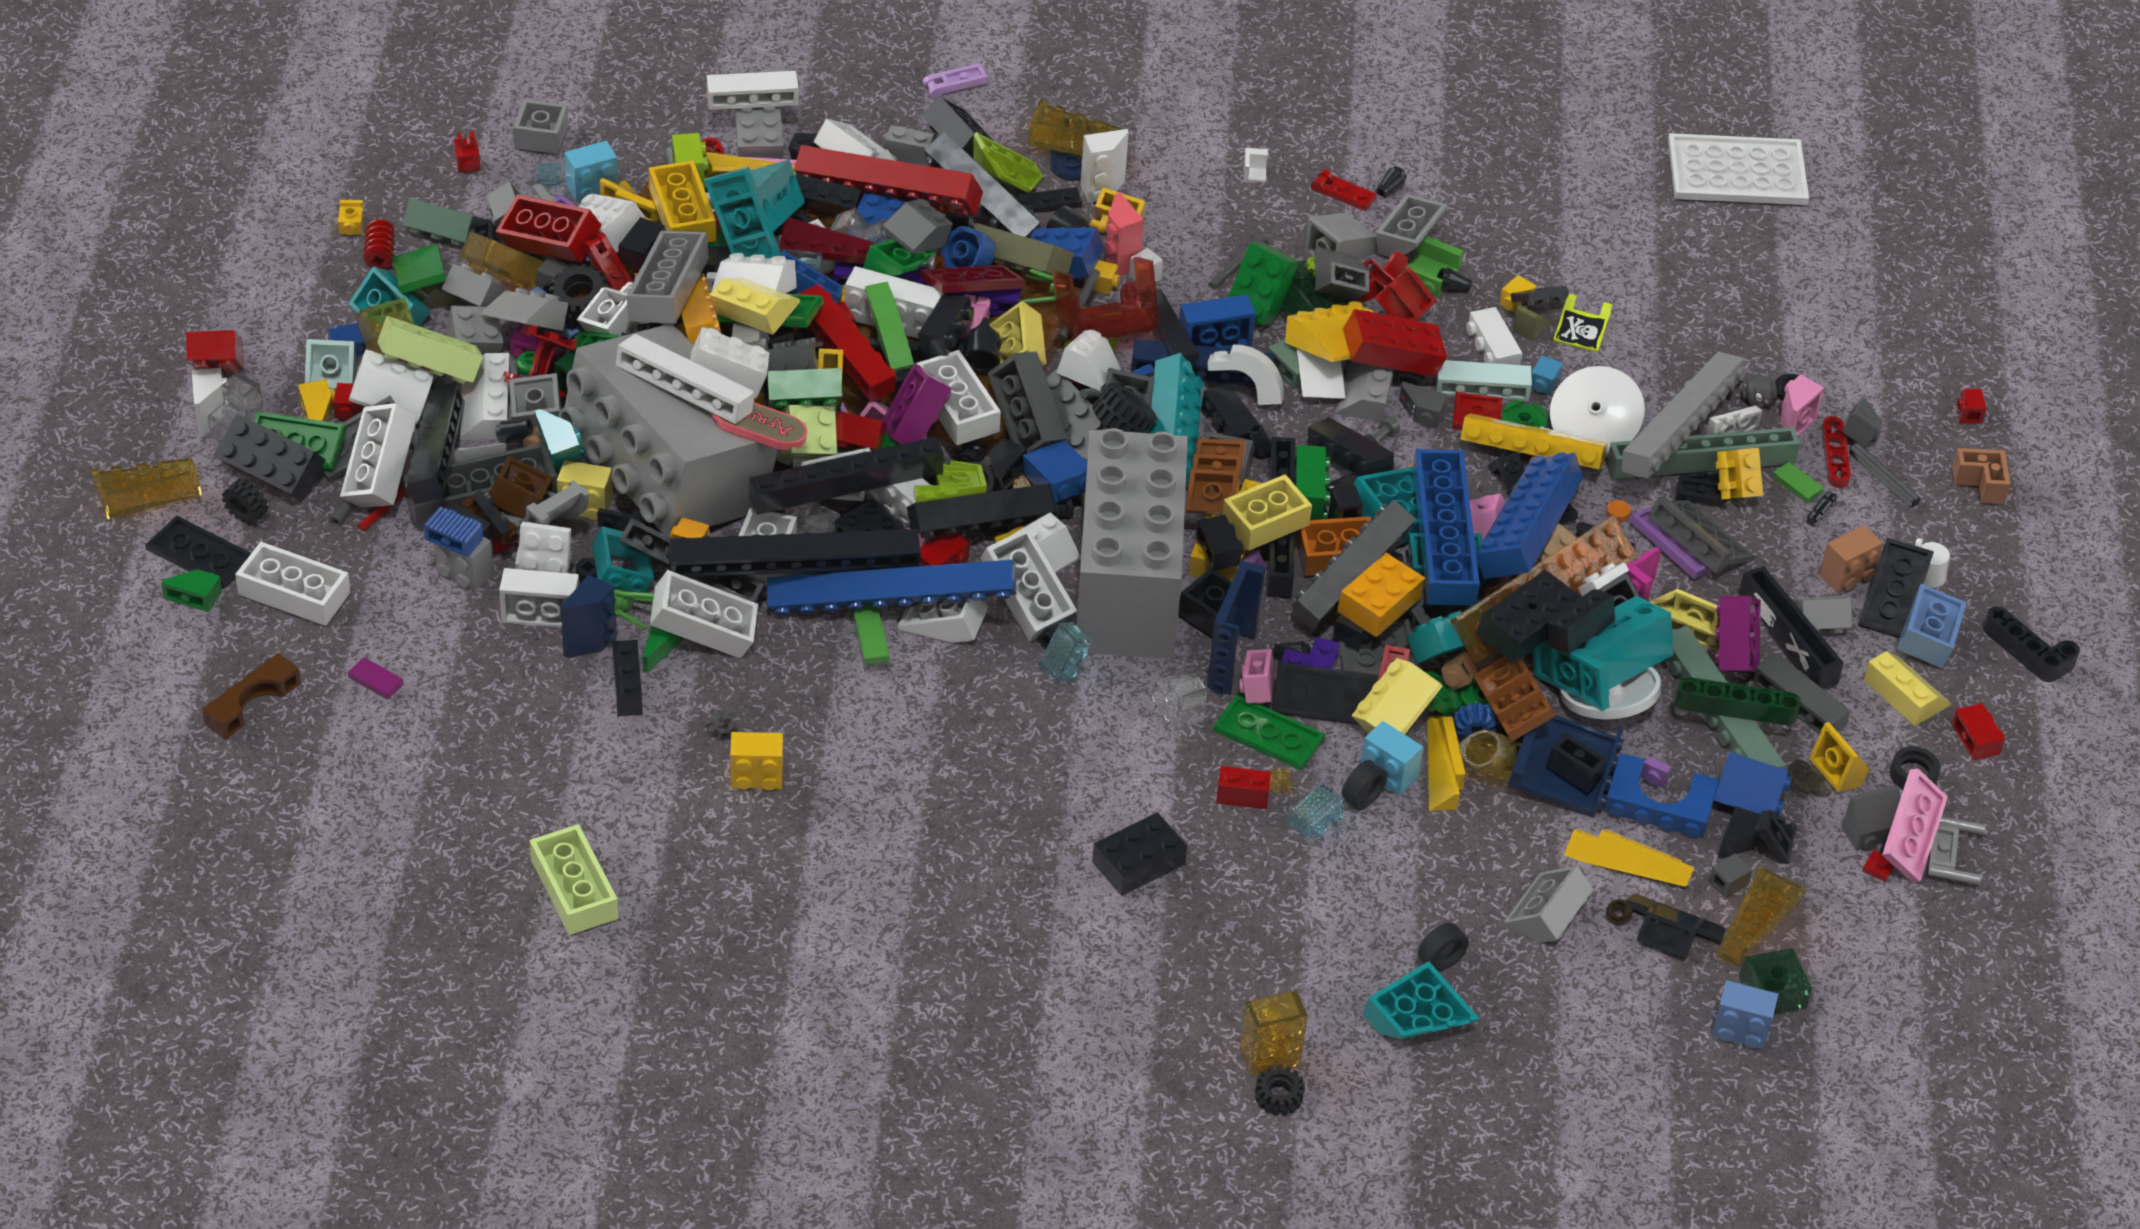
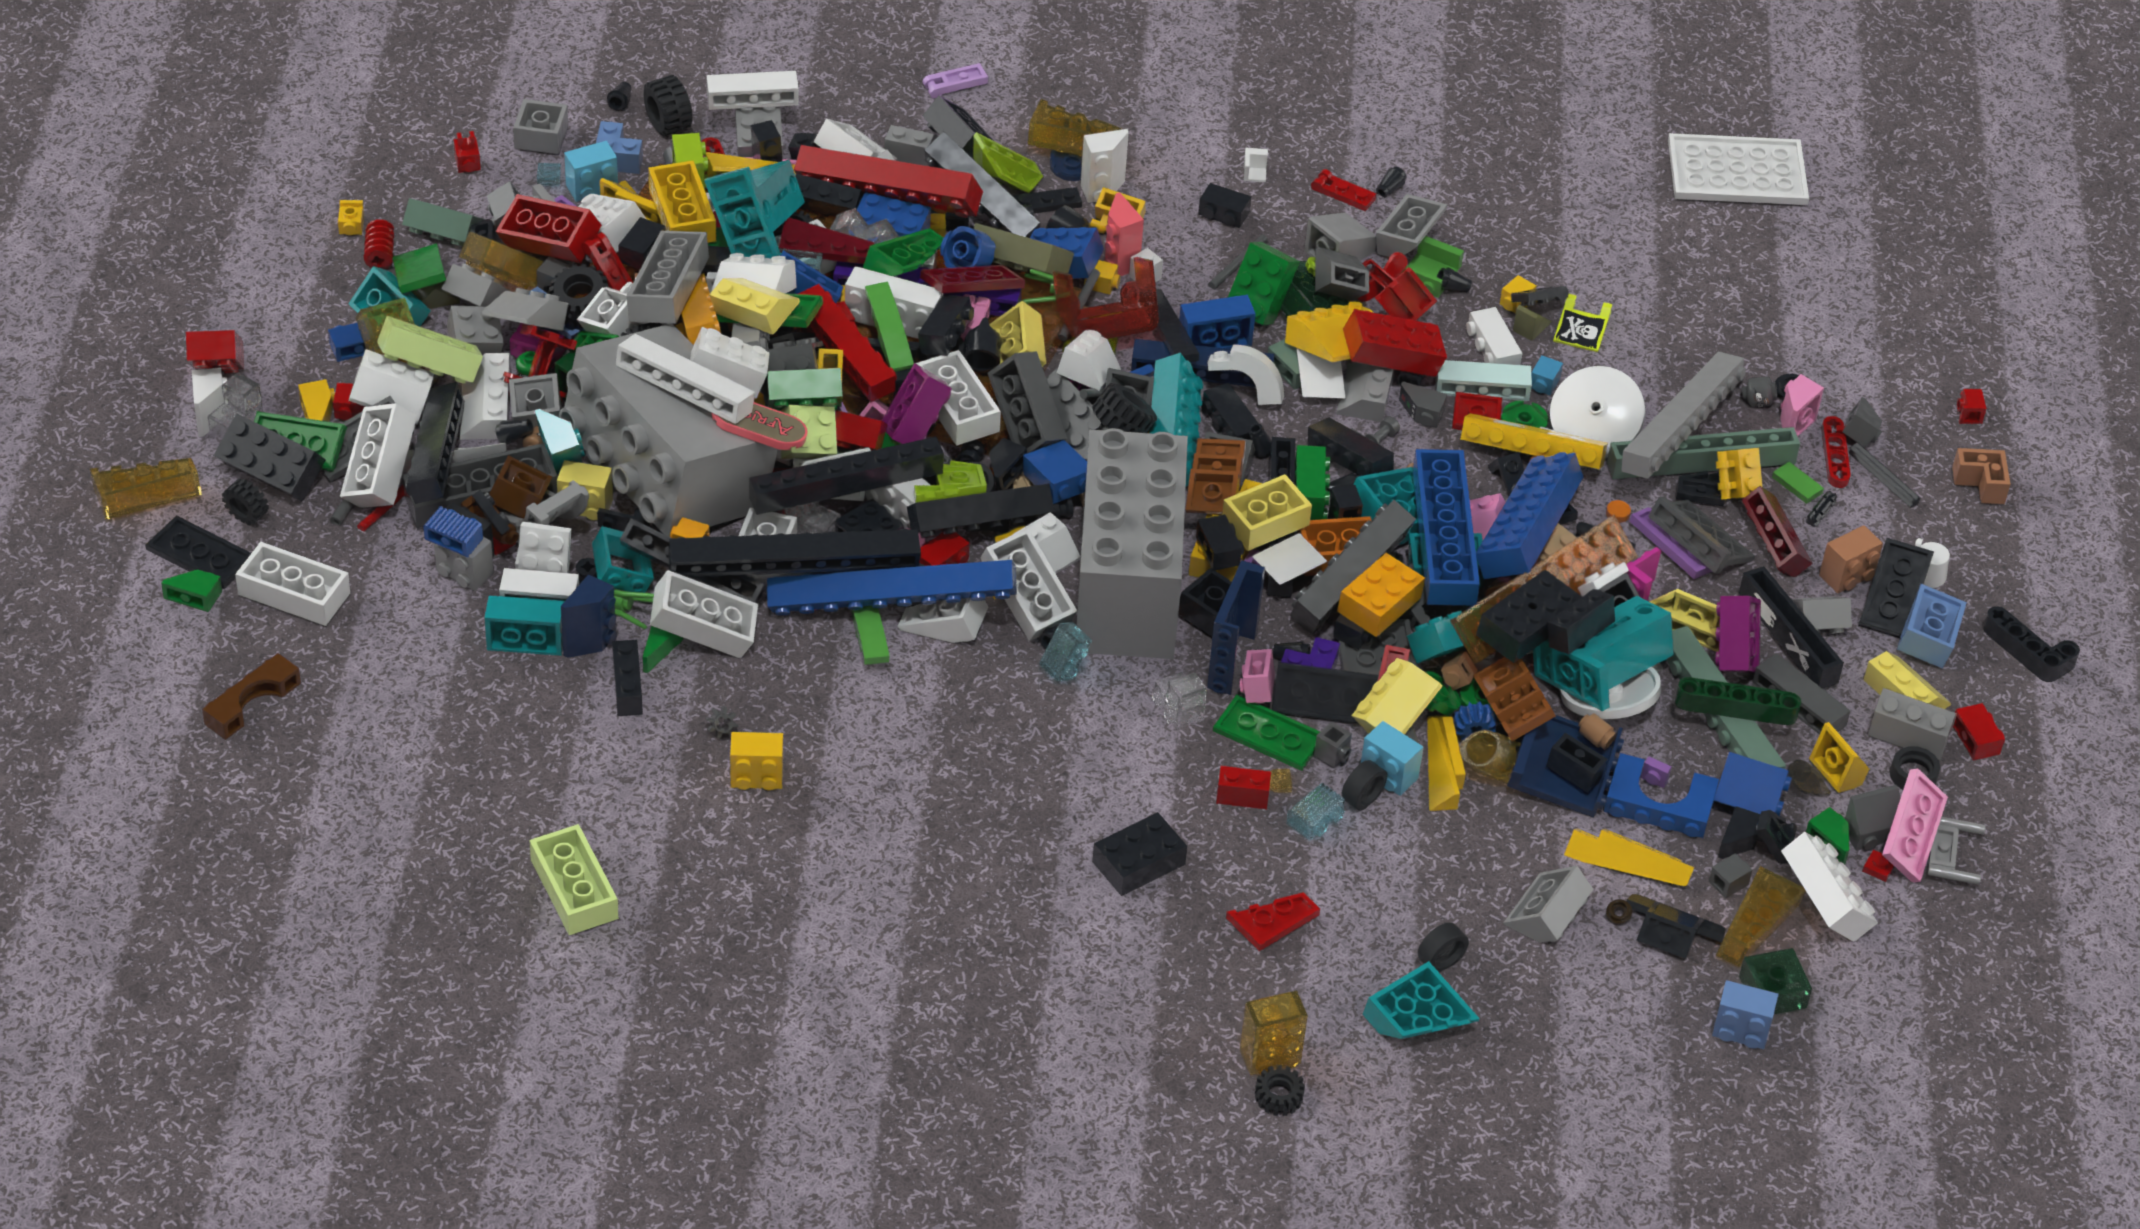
light aqua slope [305,339,357,388] -> none
magenta tile [348,657,404,700] -> none
dark grey slope [882,199,953,254] -> none
white wing [1706,405,1762,434] -> none
none -> teal brick [484,596,564,656]
none -> medium blue brick [596,121,643,174]
none -> black cone [607,82,632,111]
none -> black tyre [643,75,692,136]
none -> black brick [750,120,782,162]
none -> black brick [1198,183,1252,228]
none -> red wing [1226,892,1320,951]
none -> white sticker [1252,533,1327,585]
none -> flat silver brick [1314,721,1352,768]
none -> medium nougat brick [1578,713,1617,750]
none -> dark red brick [1742,486,1813,577]
none -> white brick [1781,832,1878,941]
none -> green slope [1806,807,1850,865]
none -> light grey slope [1868,688,1957,761]

